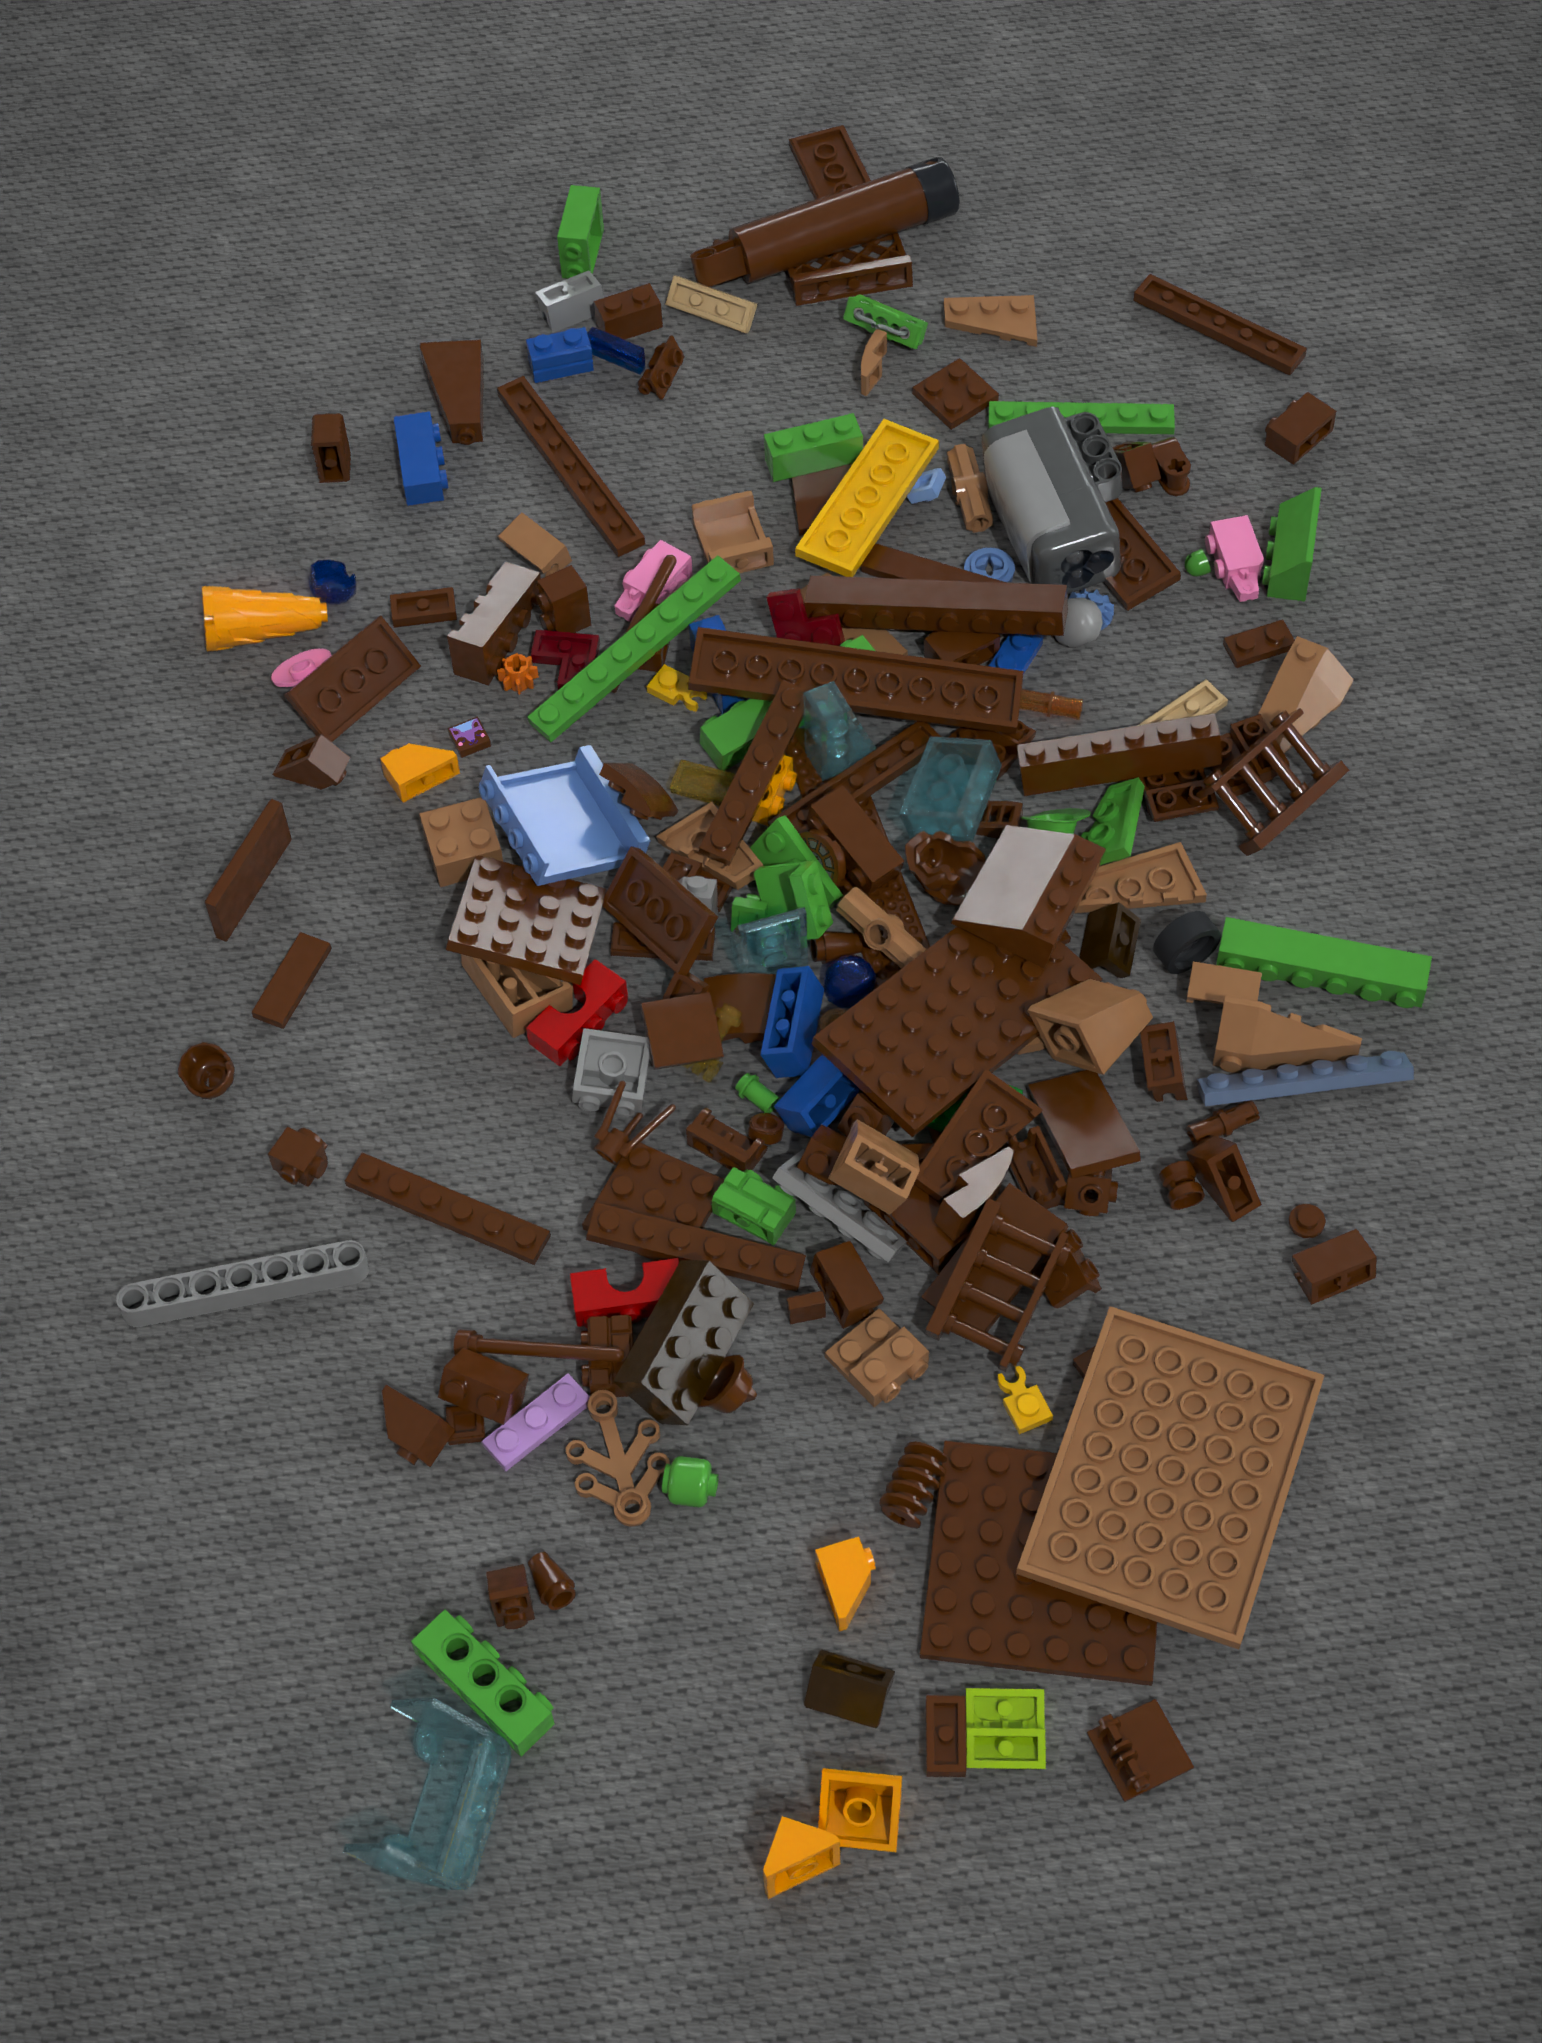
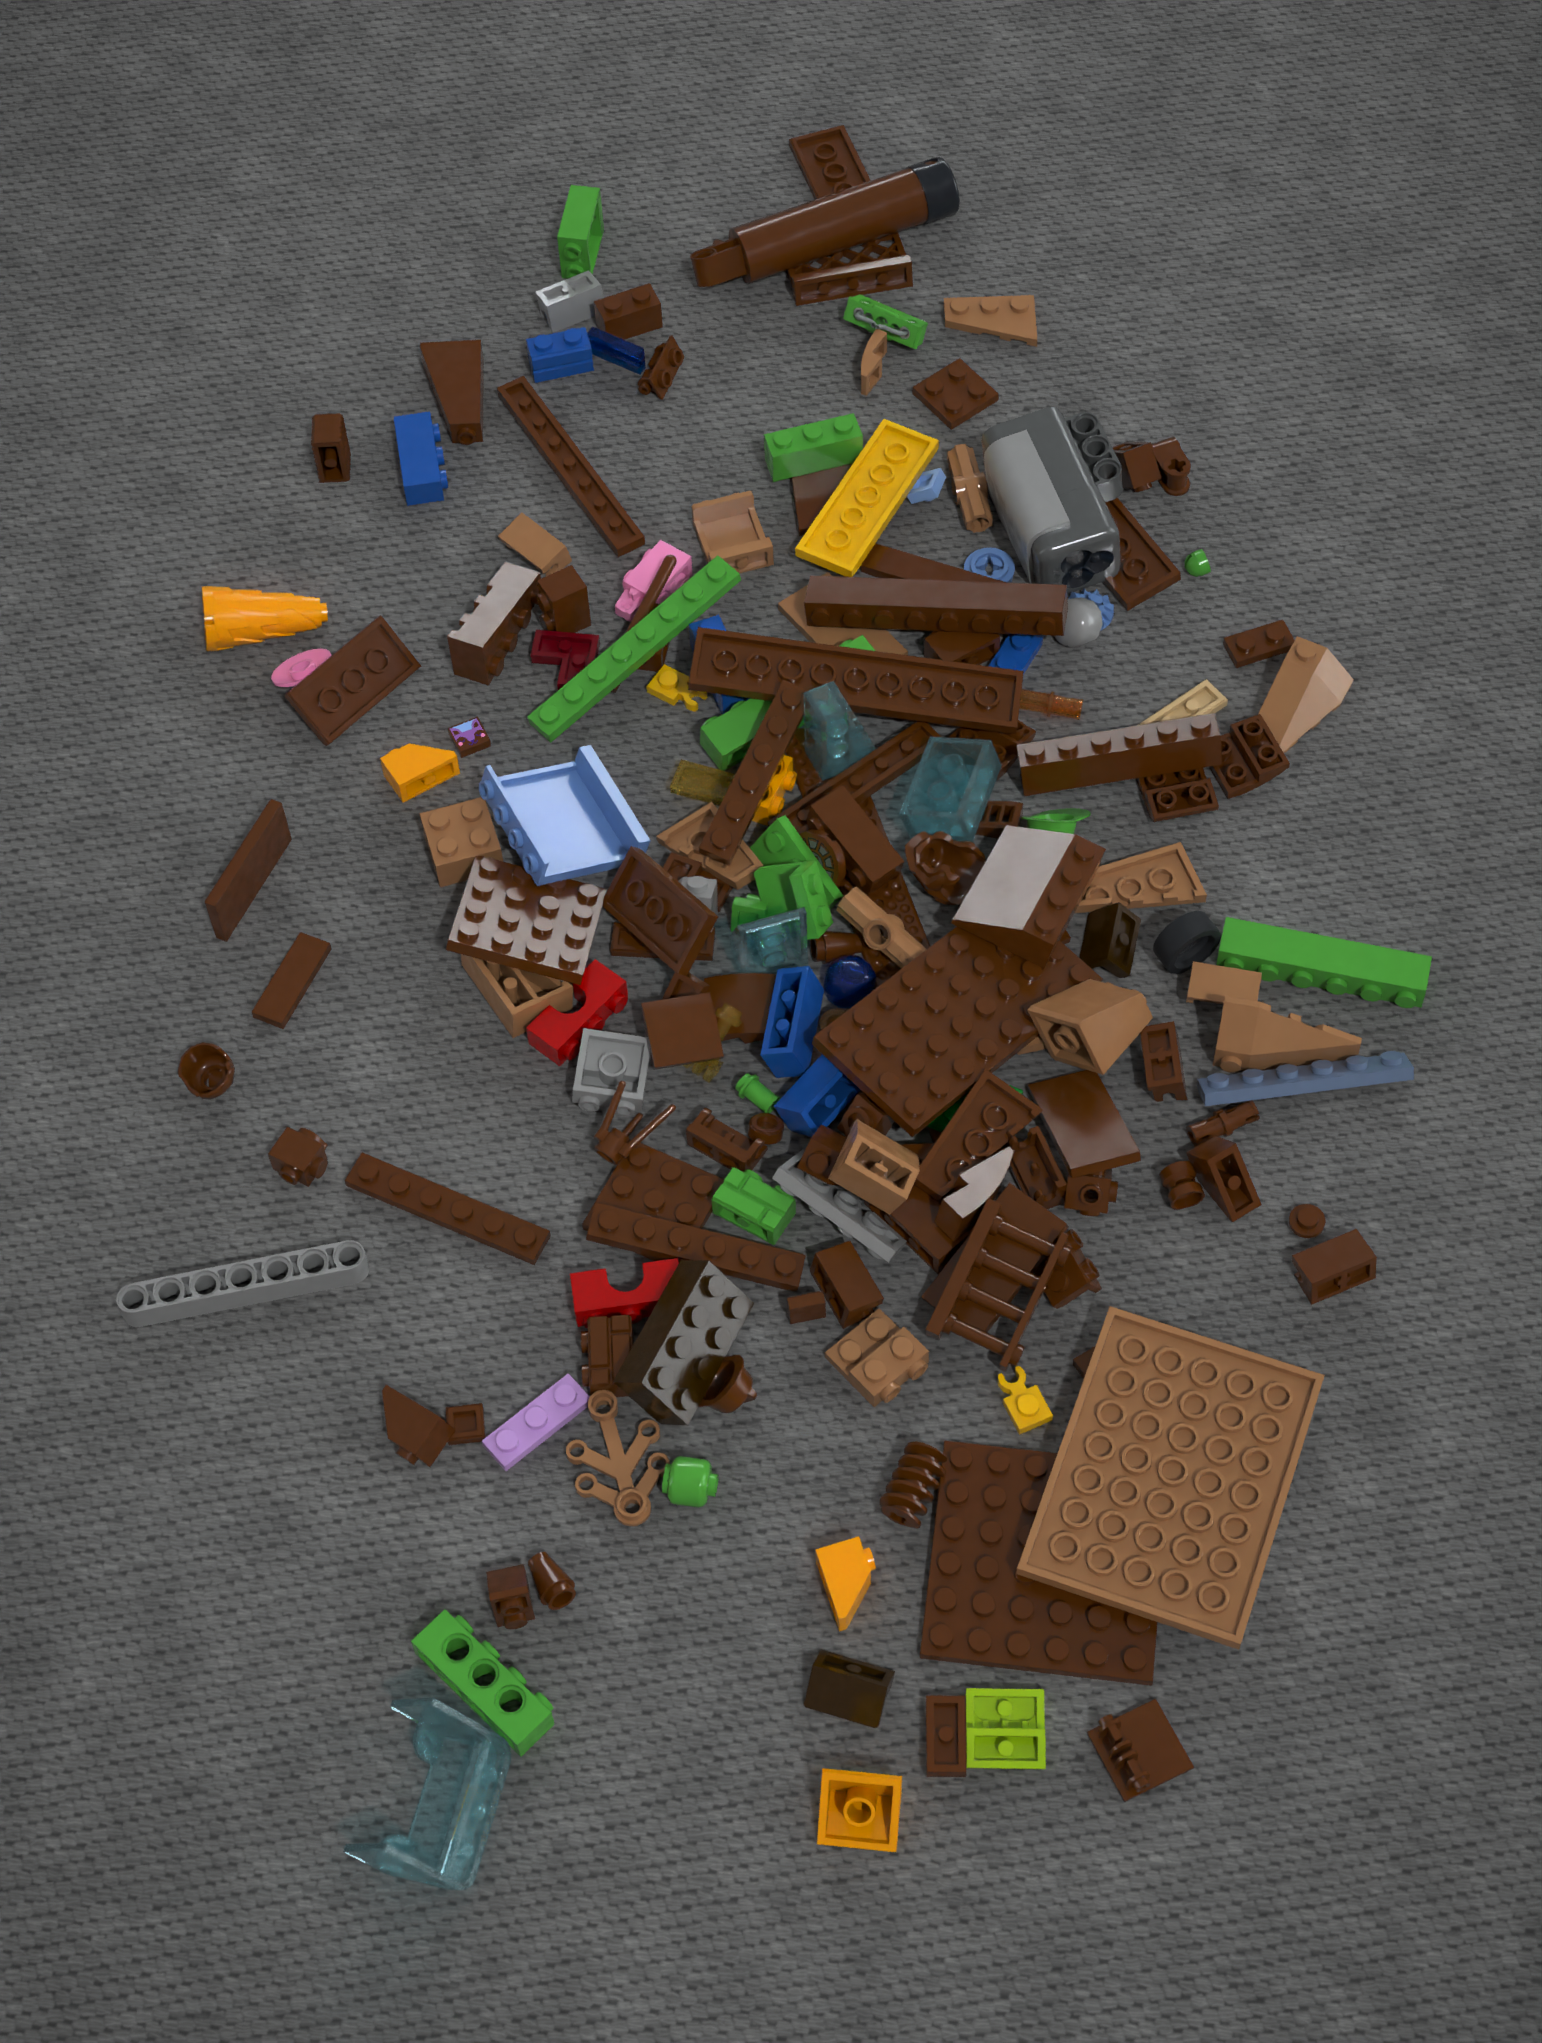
reddish brown slope [272,734,351,790] -> none
clear blue hair [308,559,357,605] -> none
reddish brown plate [390,587,457,628] -> none
reddish brown brick [438,1348,529,1425] -> none
reddish brown piece [454,1329,625,1362] -> none
orange gear [497,653,539,694] -> none
reddish brown slope [599,763,678,820] -> none
tan tile [665,275,757,333] -> none
light orange slope [763,1816,841,1899] -> none
dark red plate [766,588,845,646] -> none
bright green plate [988,401,1175,434] -> none
bright green wing [1081,777,1145,865] -> none
reddish brown plate [1133,274,1307,375] -> none
reddish brown fence [1197,708,1350,856] -> none
bright pink hinge [1205,515,1264,602] -> none
bright green slope [1262,487,1322,601] -> none
reddish brown brick [1265,392,1337,465] -> none

